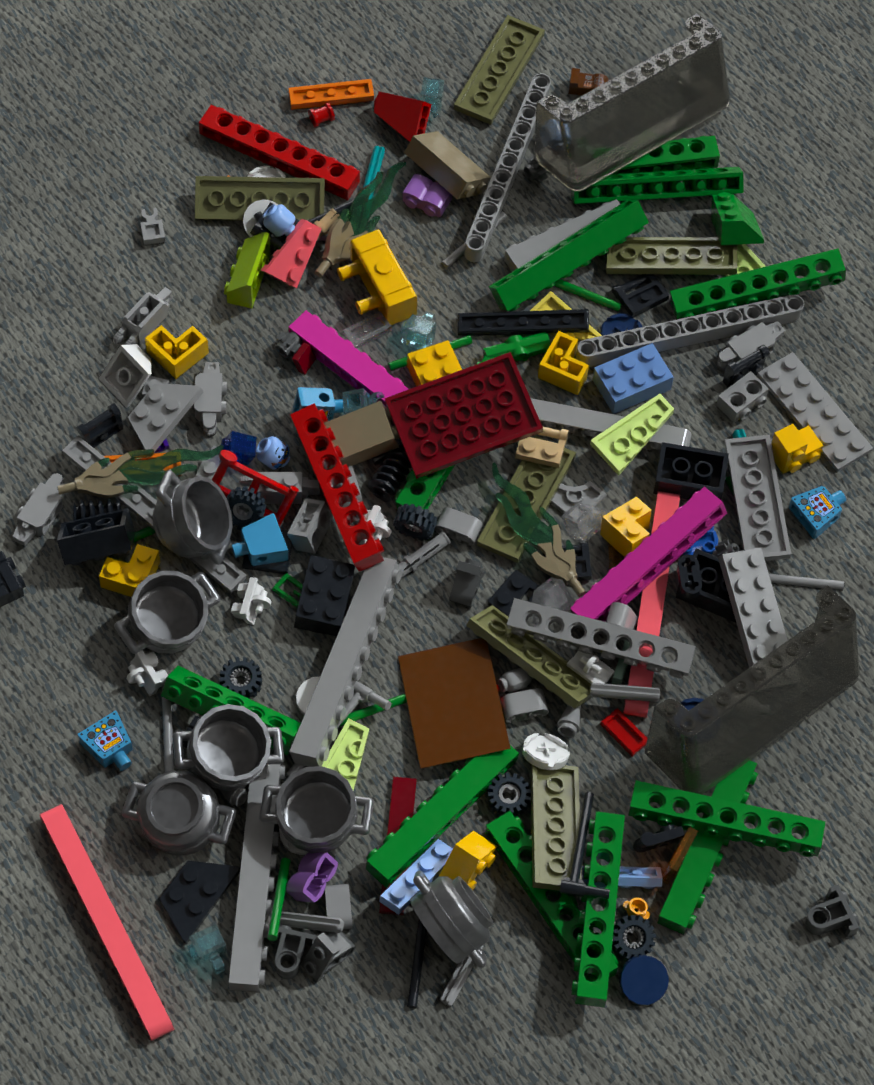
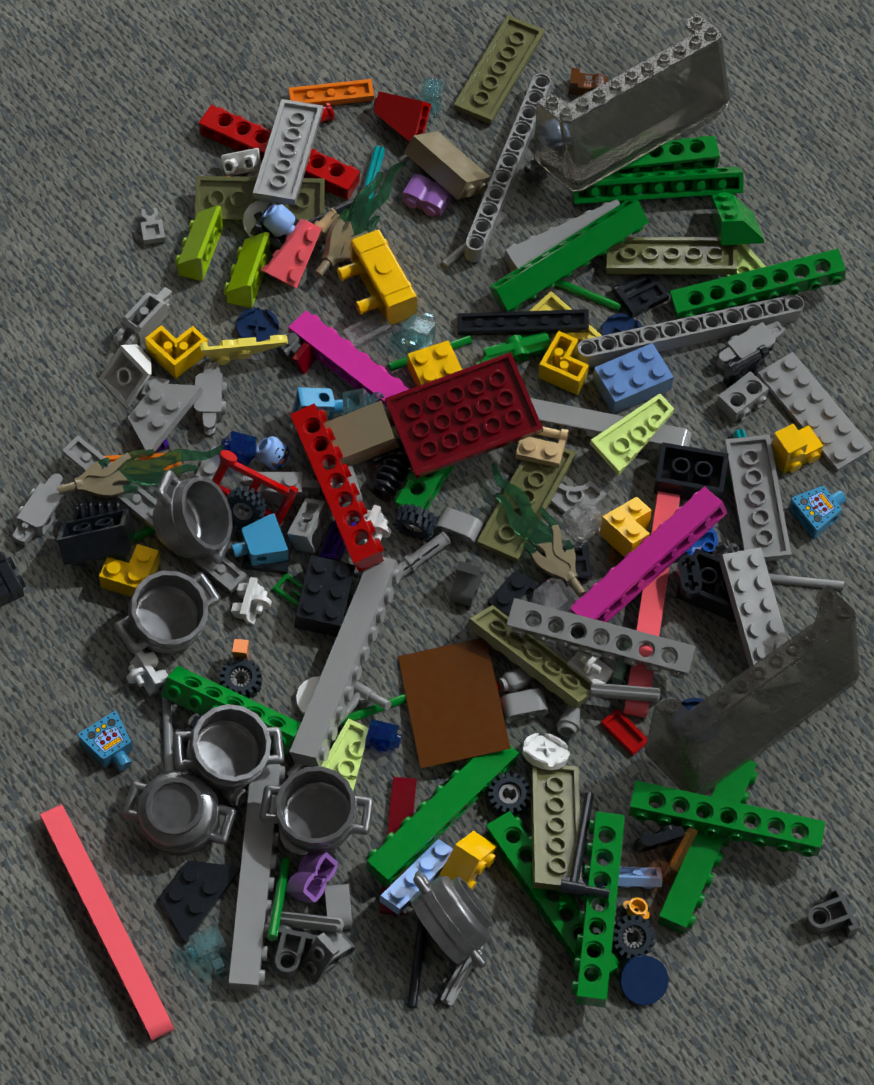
black plate [76,403,123,448] -> none
light grey beam [606,602,638,630] -> none
none -> lime slope [175,206,223,281]
none -> light yellow wing [200,335,288,365]
none -> white hips [221,148,262,176]
none -> orange piece [232,639,249,661]
none -> dark blue tile [236,307,279,342]
none -> light grey plate [253,99,323,205]
none -> dark purple tile [319,520,356,562]
none -> clear blue brick [365,719,402,752]

